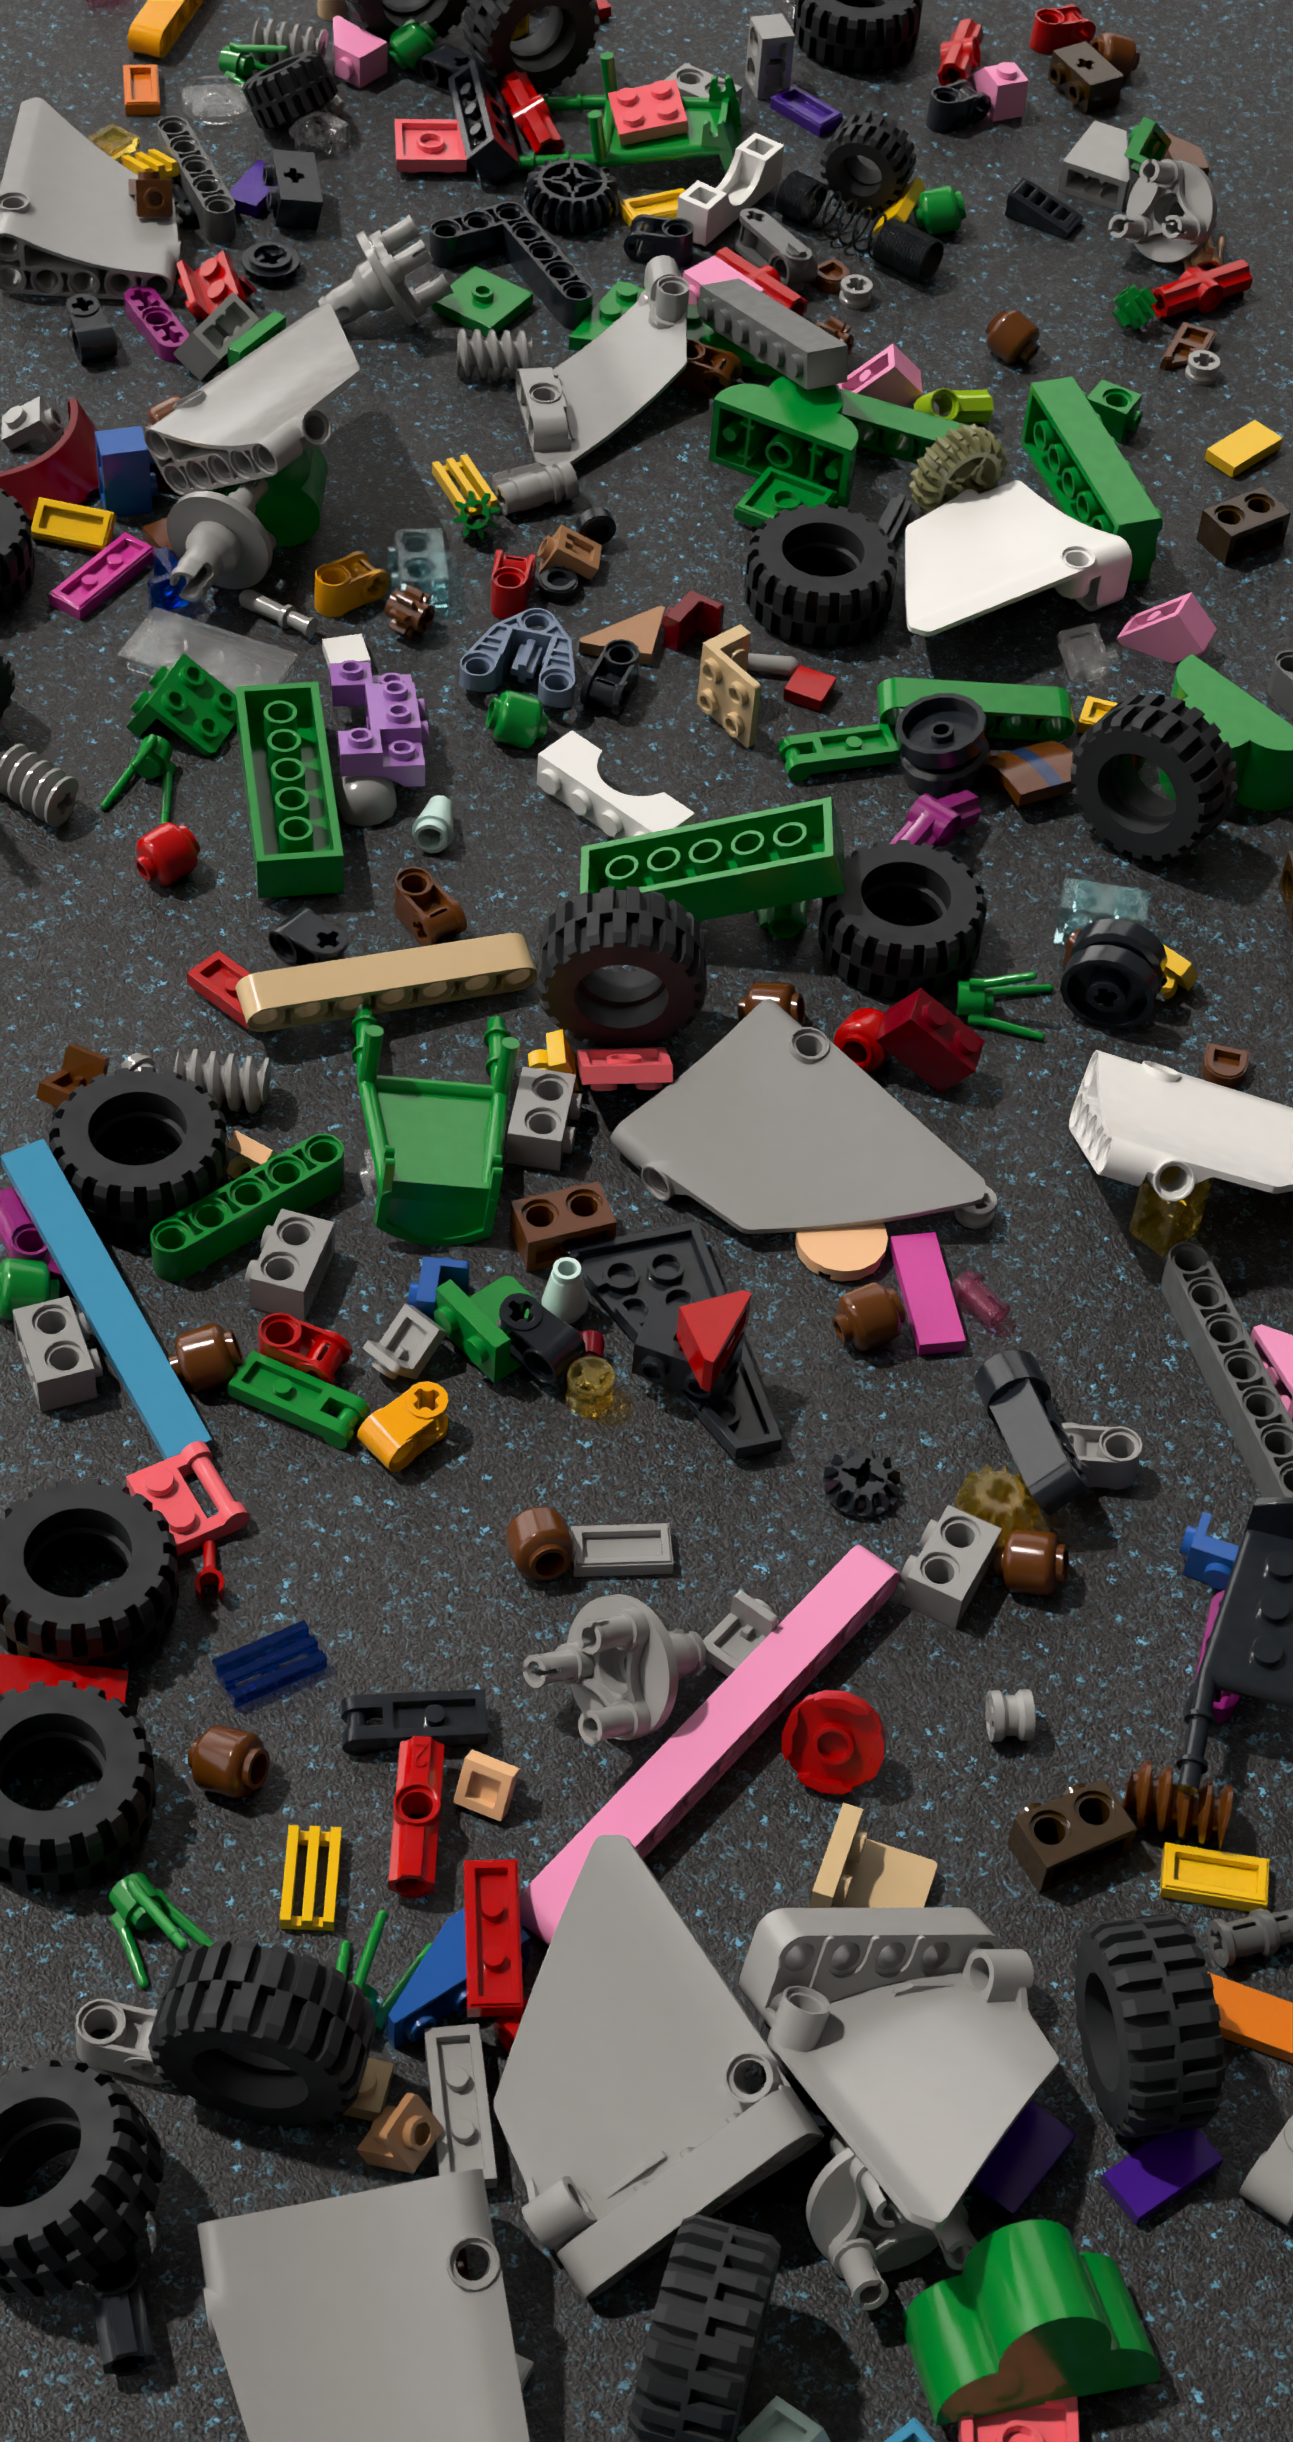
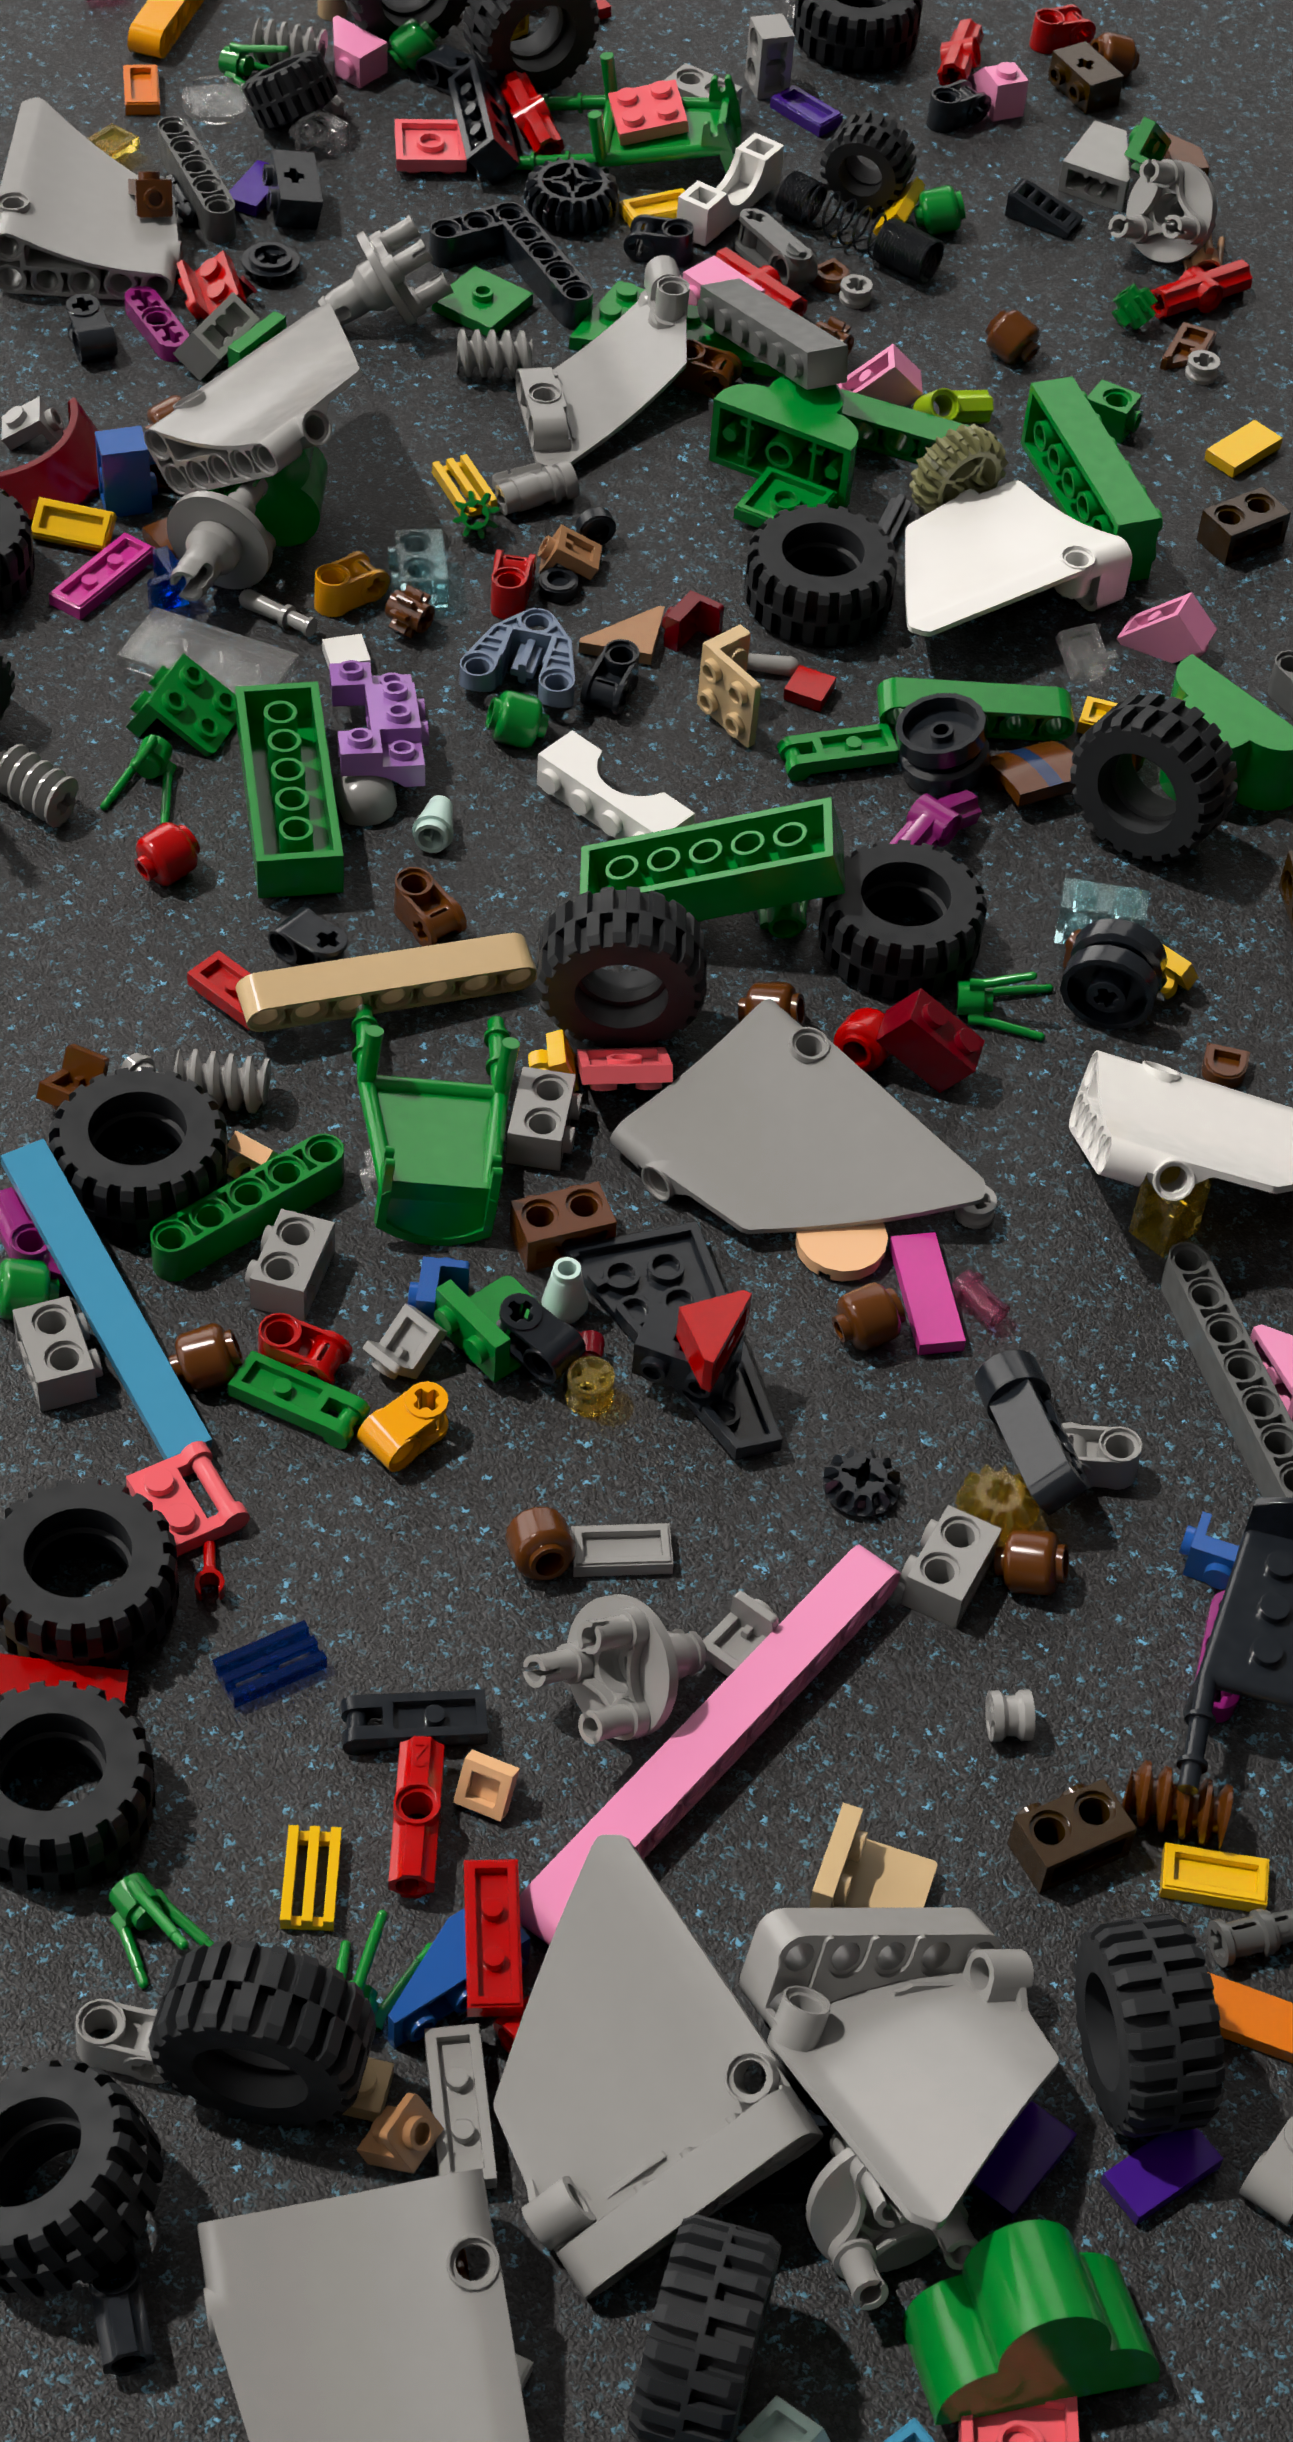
yellow tile [121,149,180,179] -> none
reddish brown head [188,1725,270,1799] -> none
red tile [782,1690,886,1794] -> none

